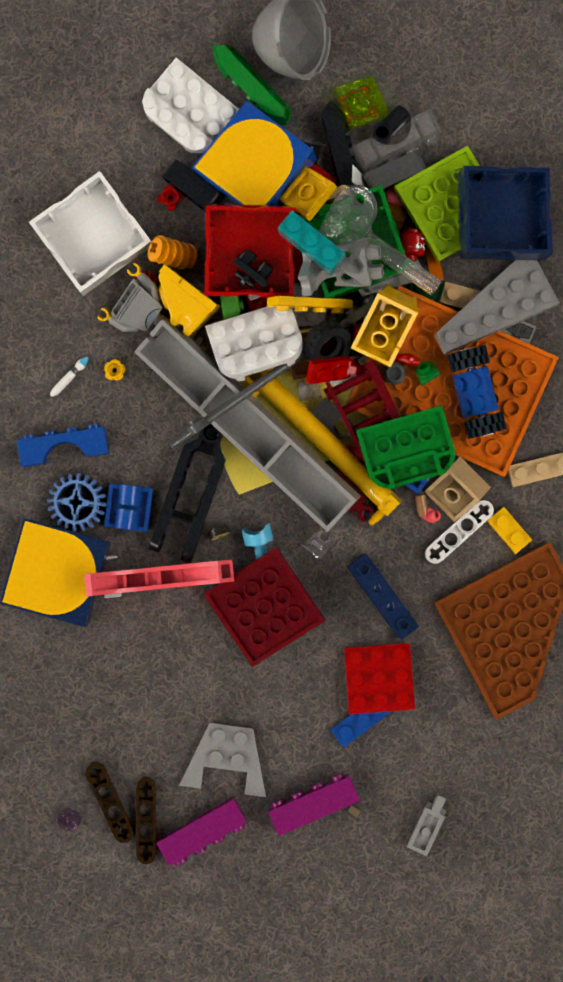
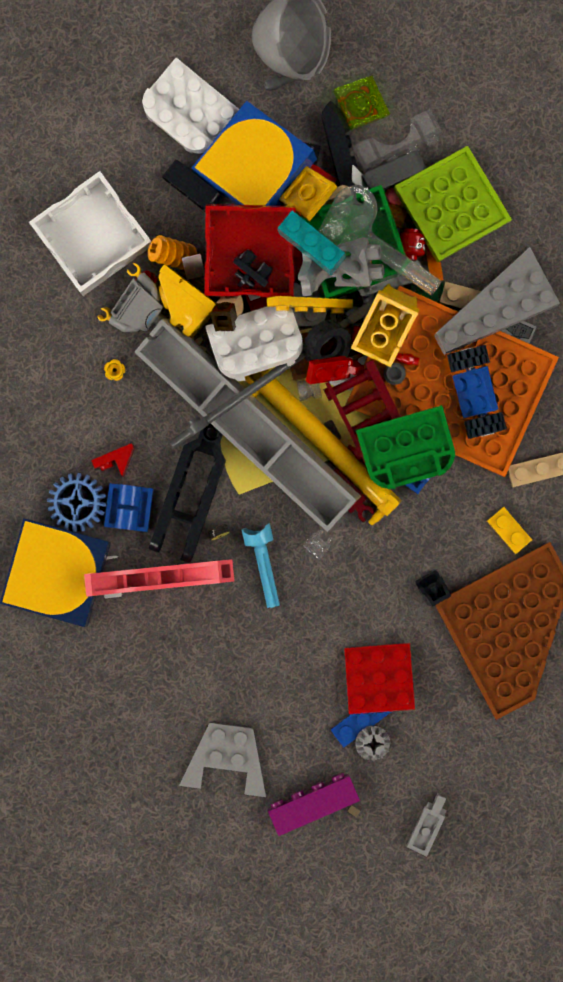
blue arch [17,424,110,467] -> none
white piece [50,357,89,397] -> none
clear purple tile [57,808,81,831] -> none
dark brown beam [85,762,134,843] -> none
dark brown beam [136,777,157,864] -> none
magenta brick [156,797,247,866] -> none
red plate [157,185,183,211] -> none
dark red plate [203,547,326,667] -> none
green brick [212,45,291,125] -> none
dark grey piece [311,397,353,439] -> none
dark blue fence [347,554,419,640] -> none
black piece [372,105,412,146] -> none
green plate [415,361,441,386] -> none
arm [415,495,441,523] -> none
tan slope [424,457,491,522] -> none
white beam [425,500,494,564] -> none
dark blue tile [458,166,553,260] -> none
none -> red slope [91,443,135,477]
none -> sticker [182,254,205,280]
none -> dark brown leg [211,295,243,331]
none -> light grey gear [355,726,391,761]
none -> black hand [415,570,451,607]

